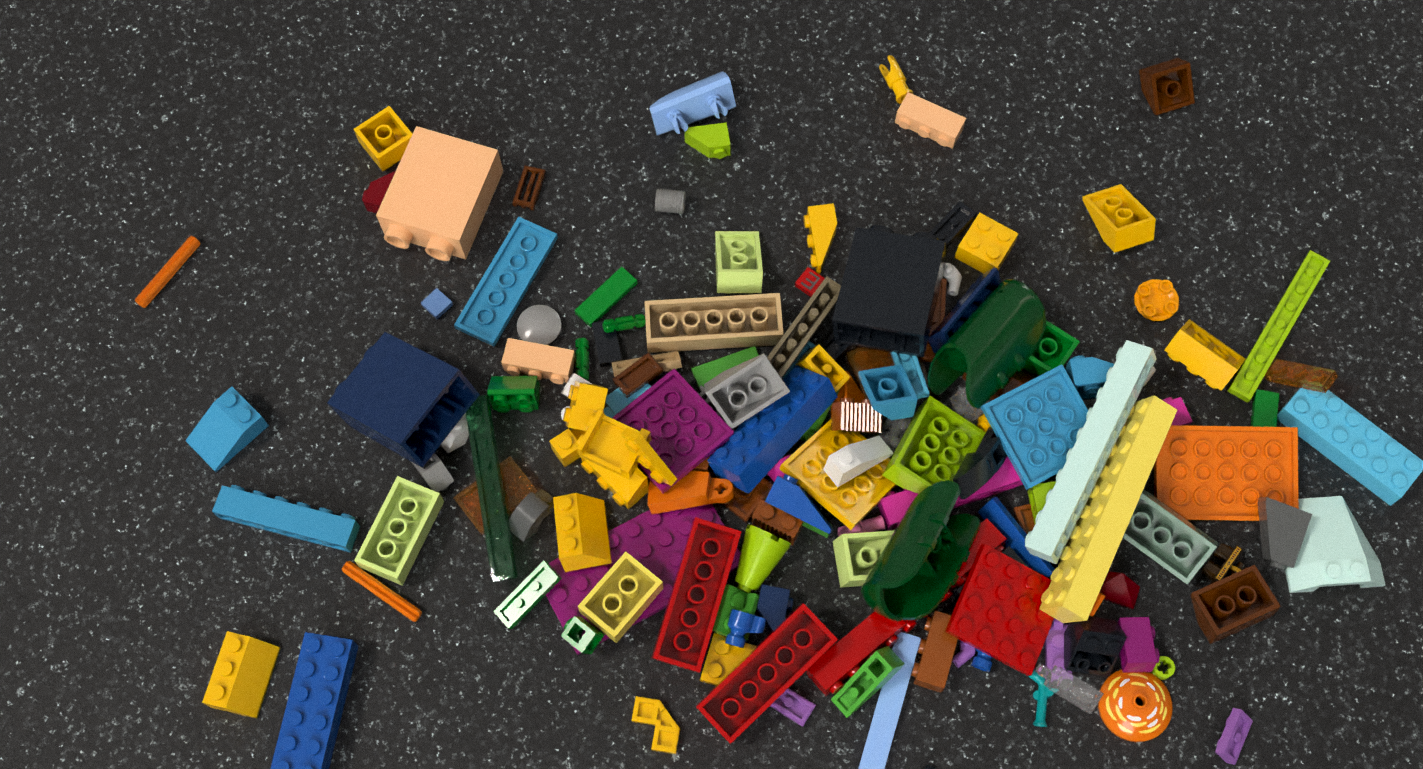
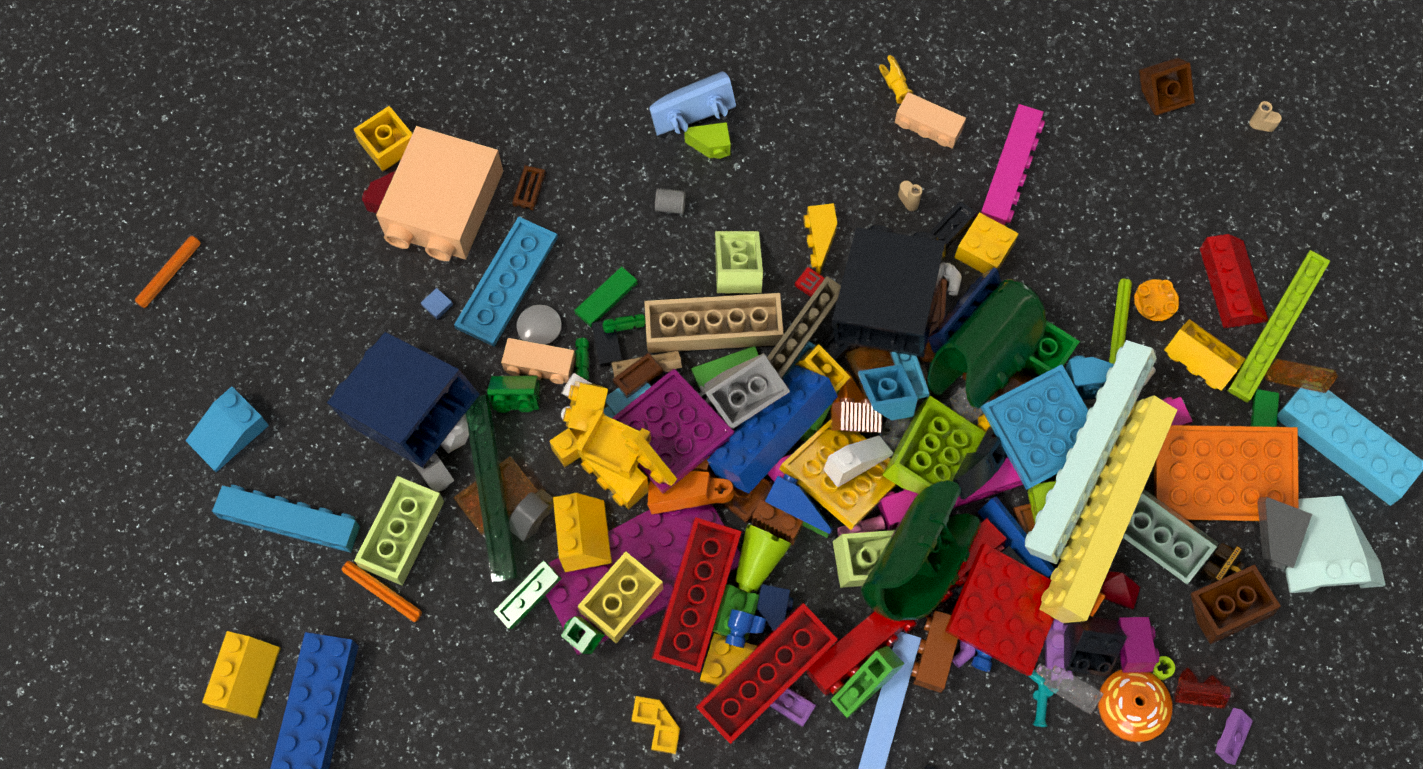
yellow slope [1082,184,1156,253] -> none
none -> tan piece [898,181,922,211]
none -> dark pink brick [981,104,1045,226]
none -> lime axle [1109,278,1132,364]
none -> clear red tile [1174,668,1231,709]
none -> red slope [1200,234,1268,328]
none -> tan piece [1249,101,1282,132]

